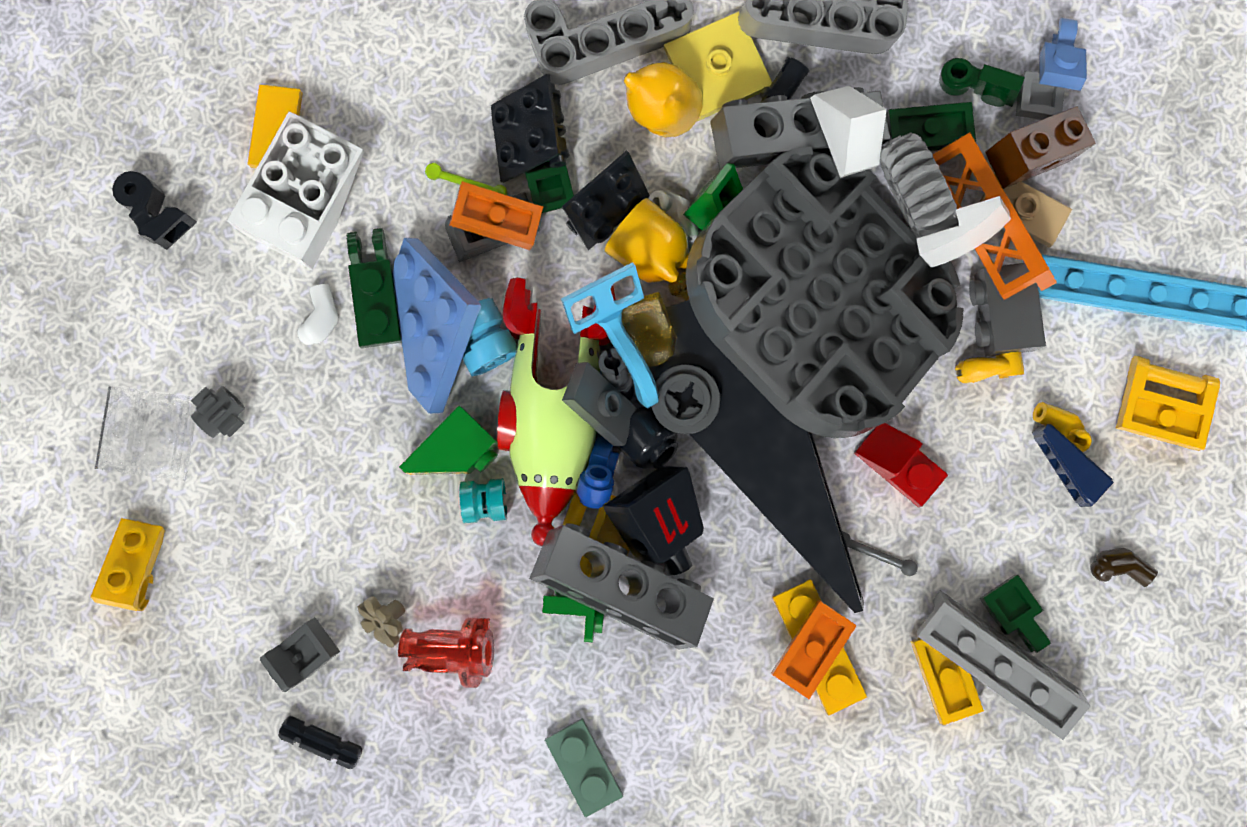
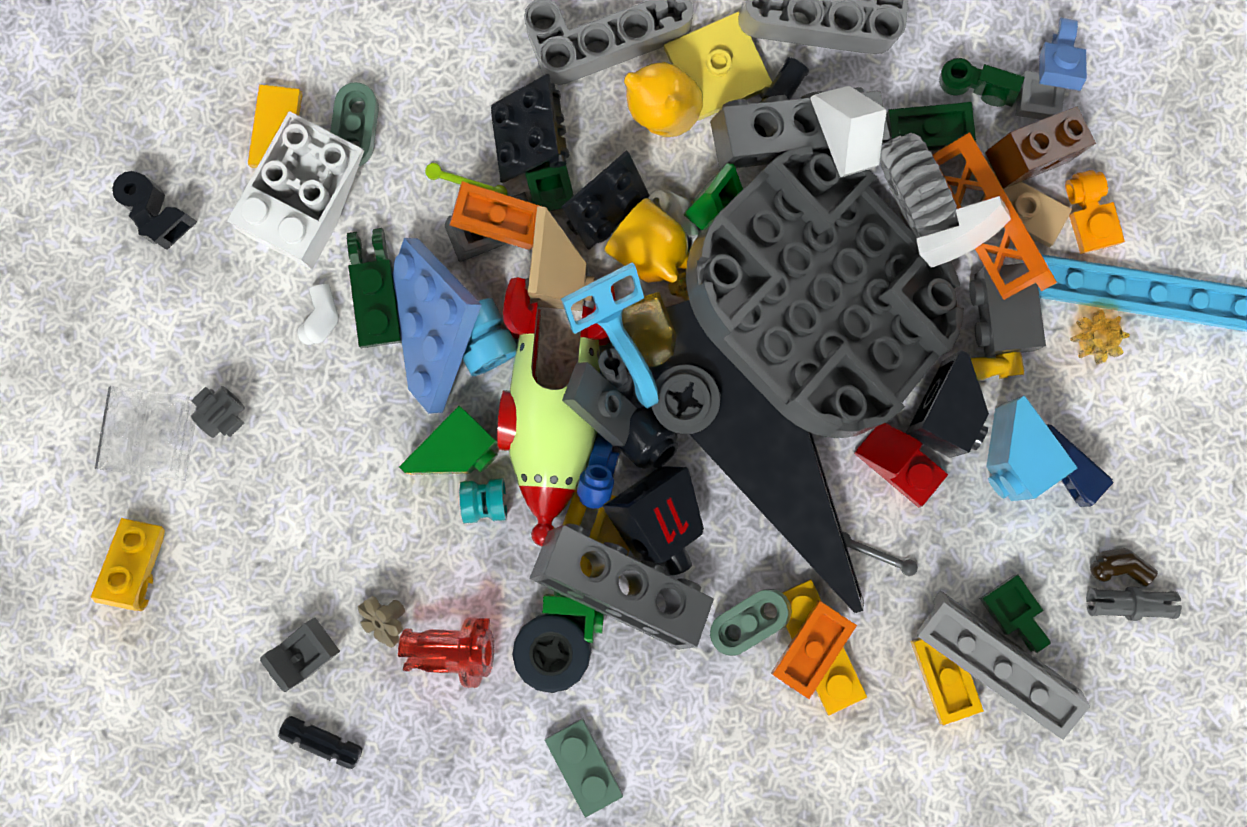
yellow arm [1033,402,1092,452] -> none
yellow plate [1116,355,1220,451] -> none
none -> sand green plate [330,82,379,167]
none -> black wheel [512,613,591,693]
none -> tan slope [528,206,595,311]
none -> sand green plate [710,589,792,656]
none -> black slope [906,350,989,458]
none -> medium azure slope [986,395,1077,501]
none -> light orange plate [1065,170,1125,254]
none -> clear yellow gear [1070,310,1130,365]
none -> dark grey pin [1086,587,1182,621]

